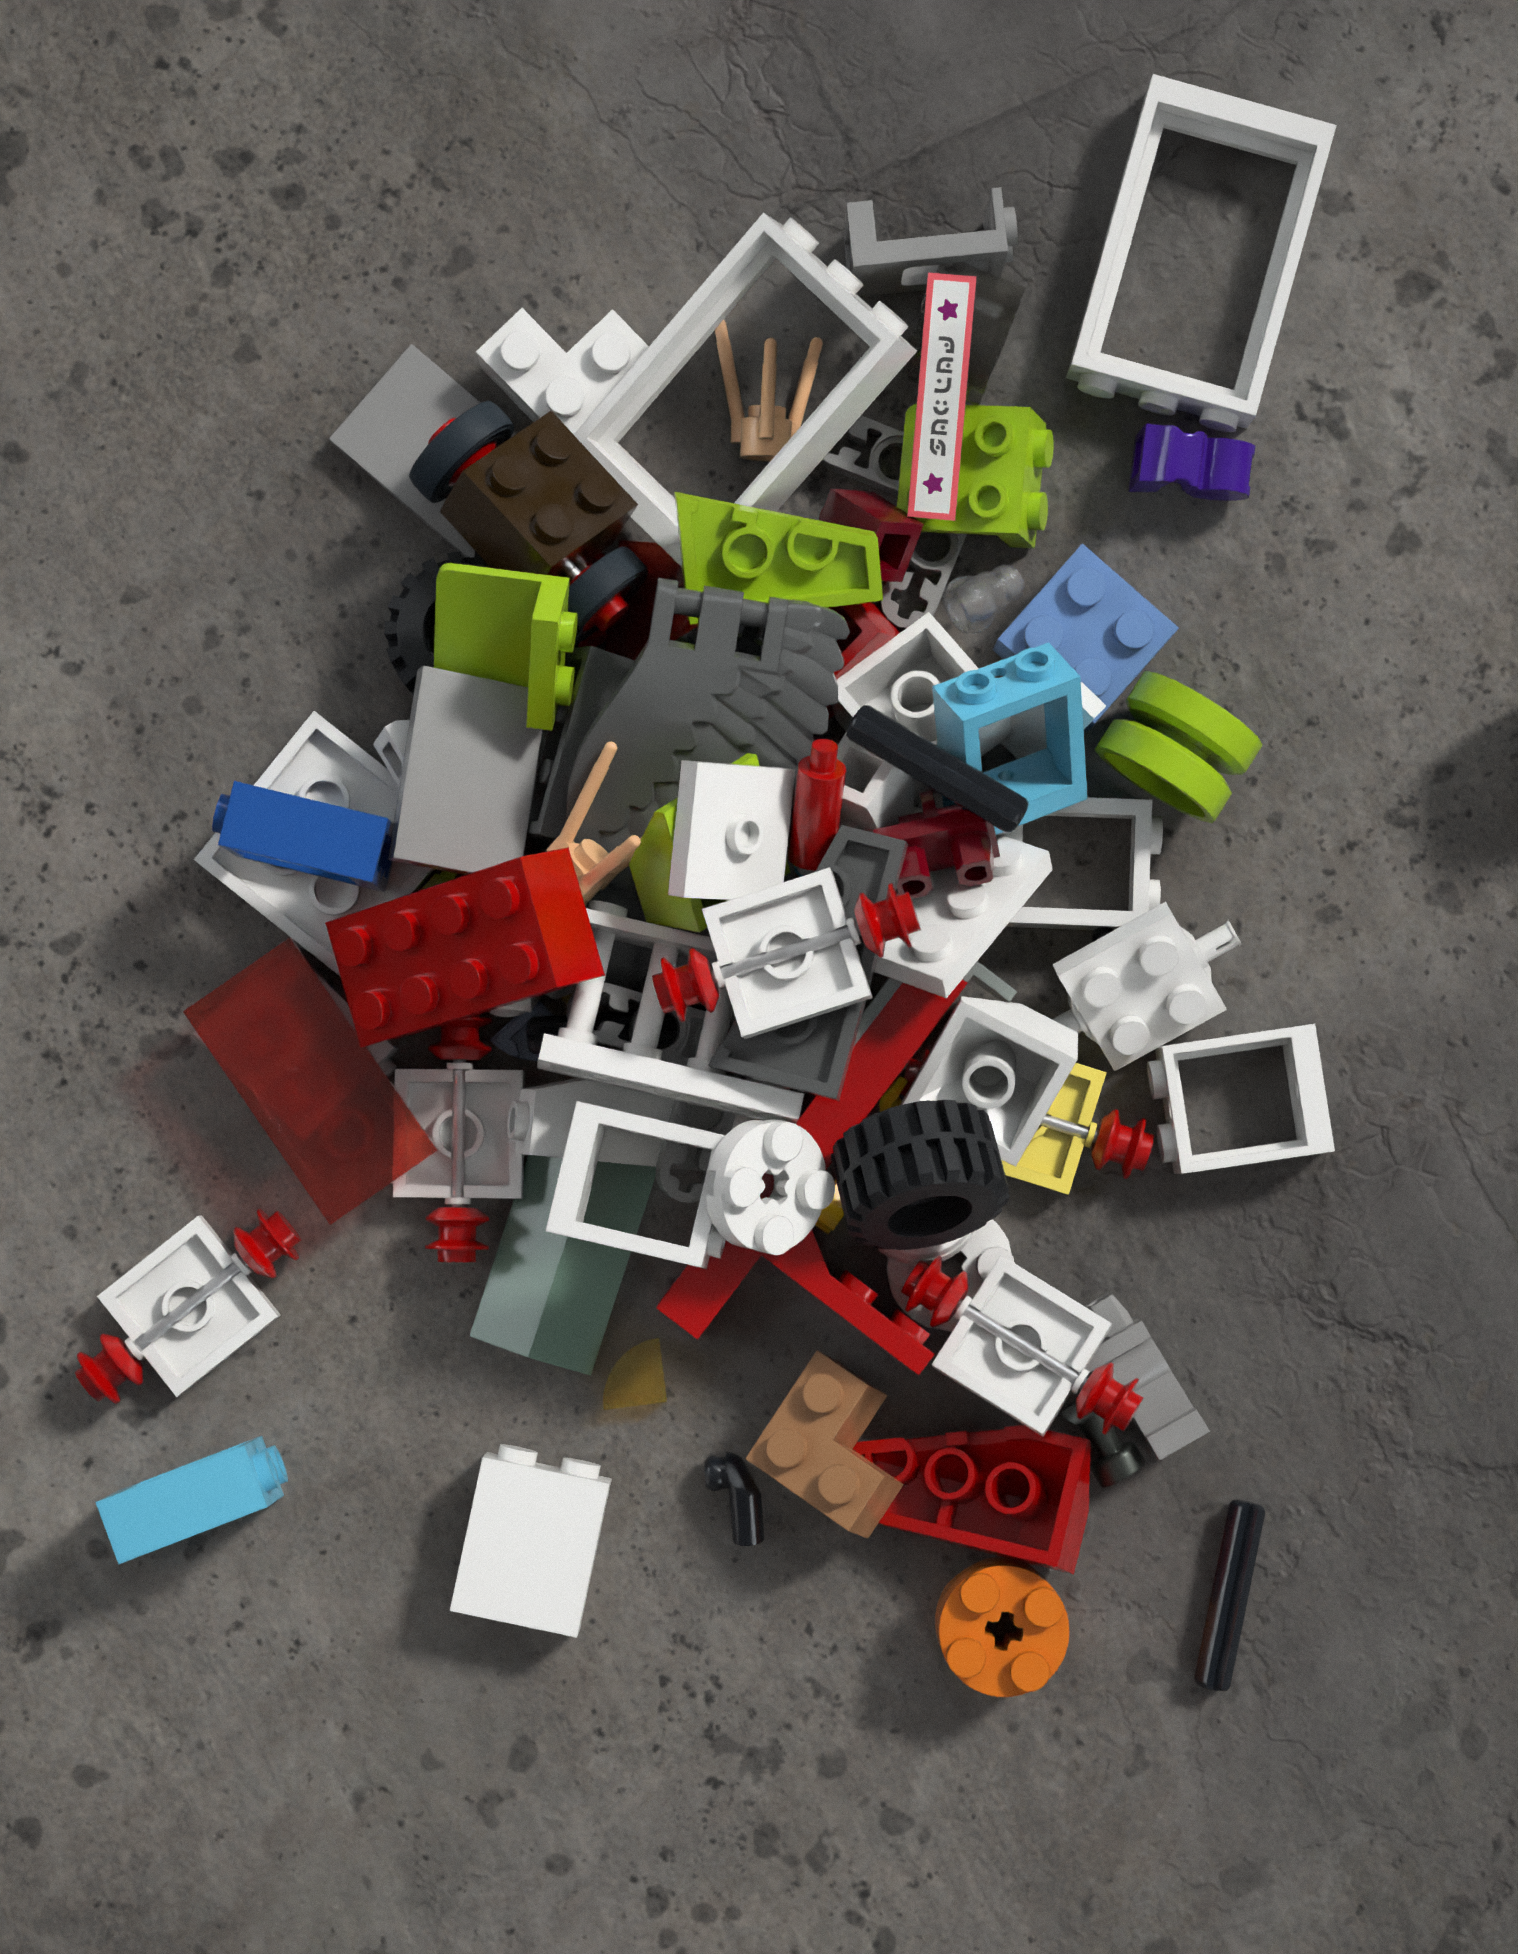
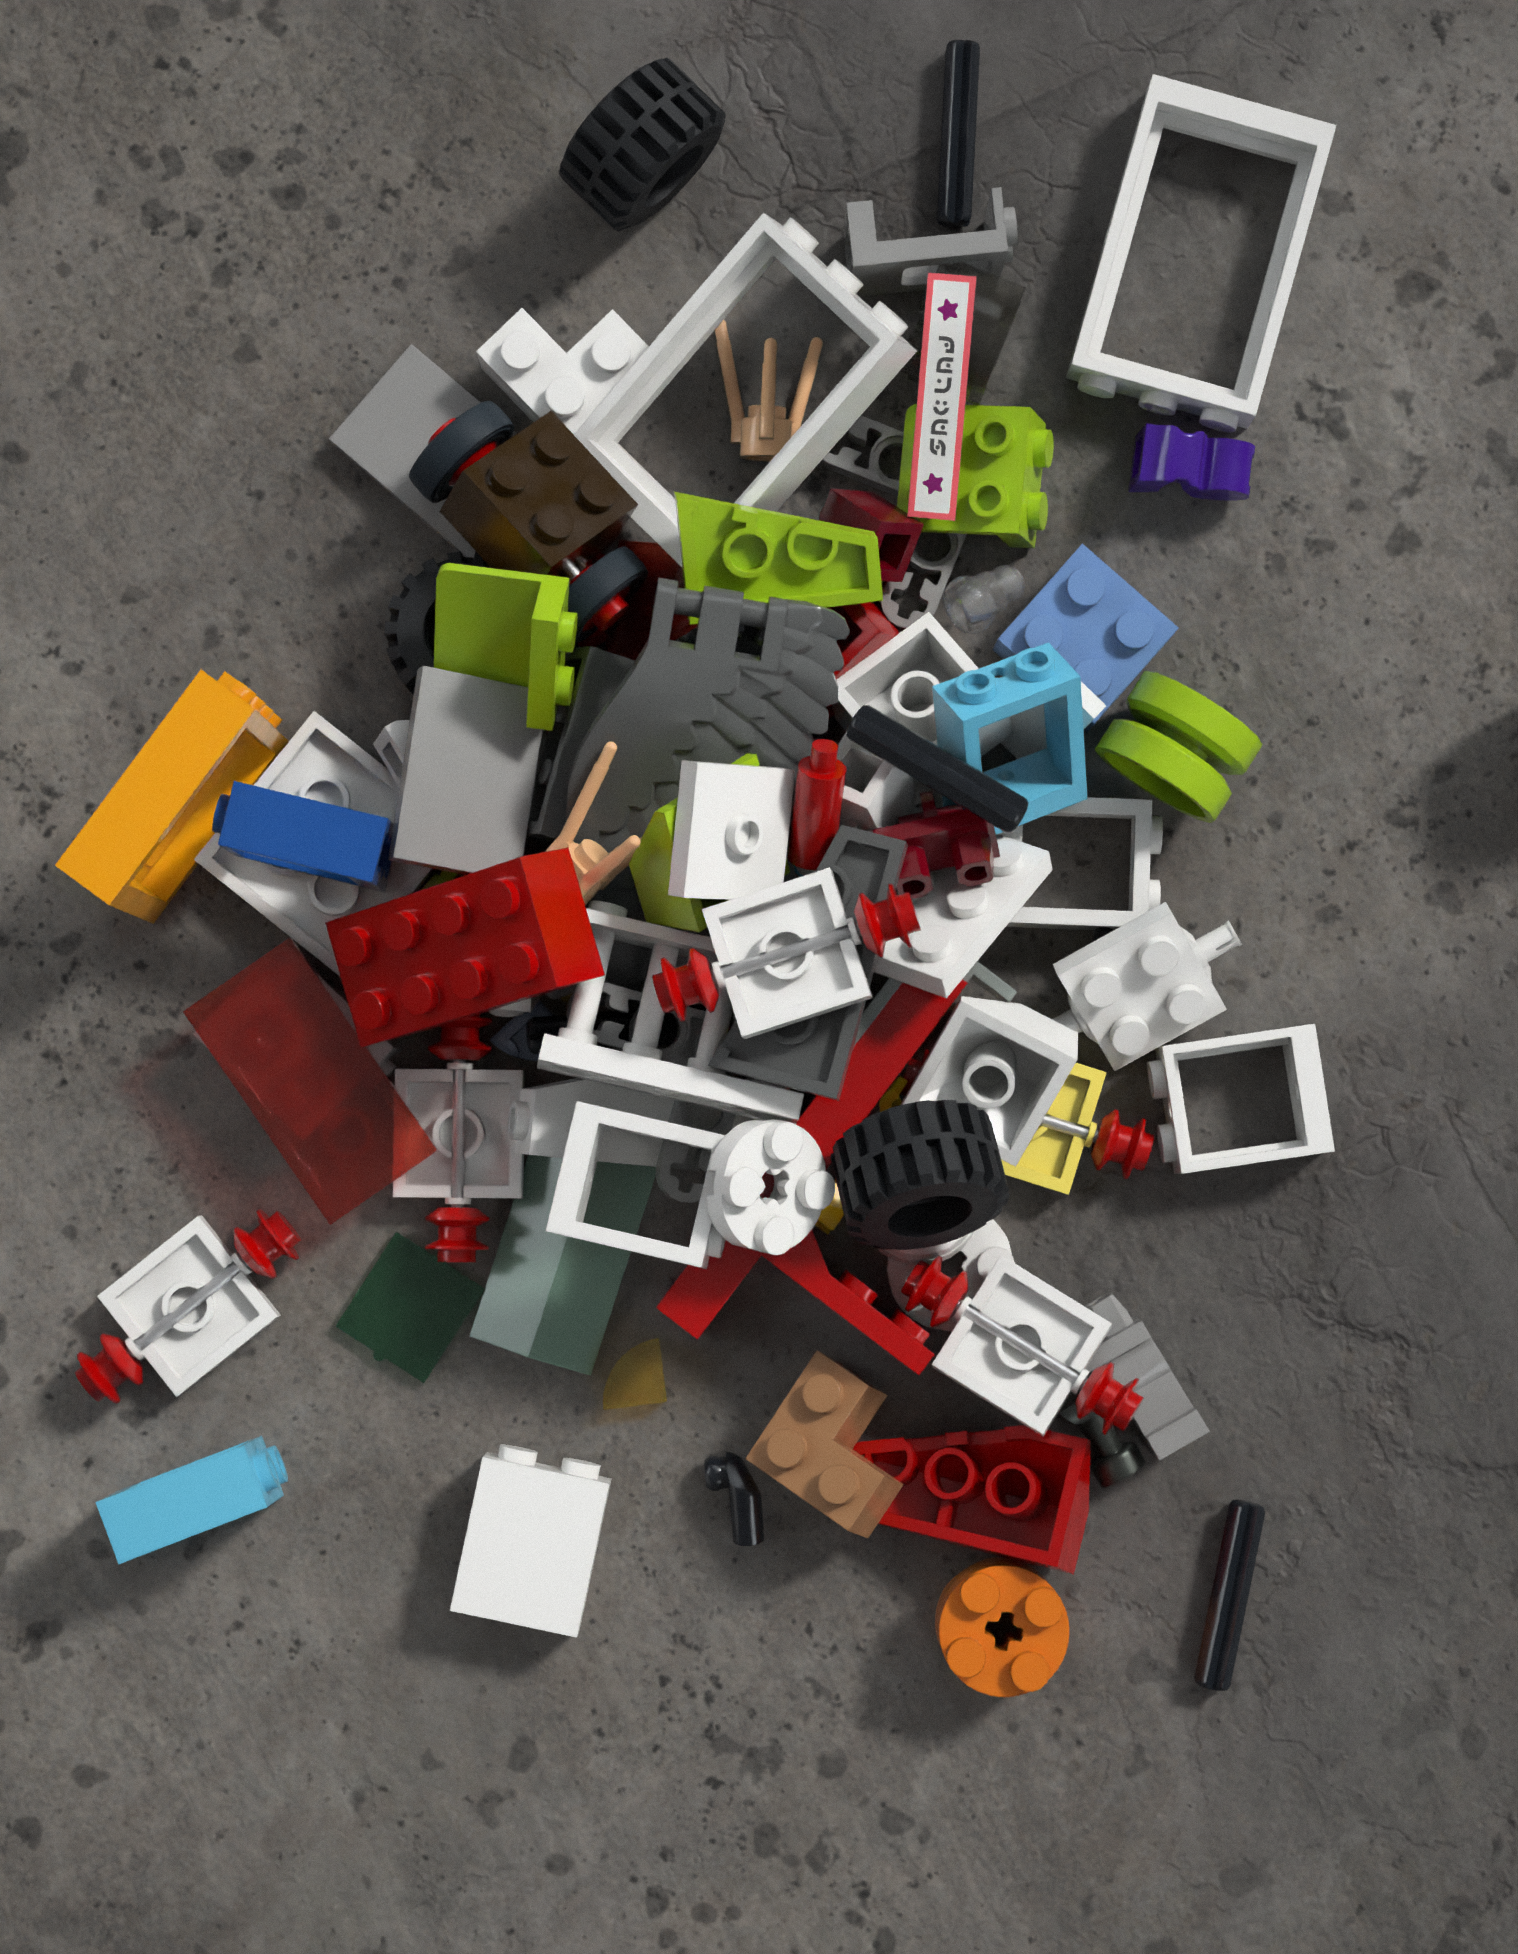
none -> light orange window [55,670,289,924]
none -> clear green piece [336,1232,485,1383]
none -> black tyre [559,58,726,232]
none -> black axle [937,40,980,228]

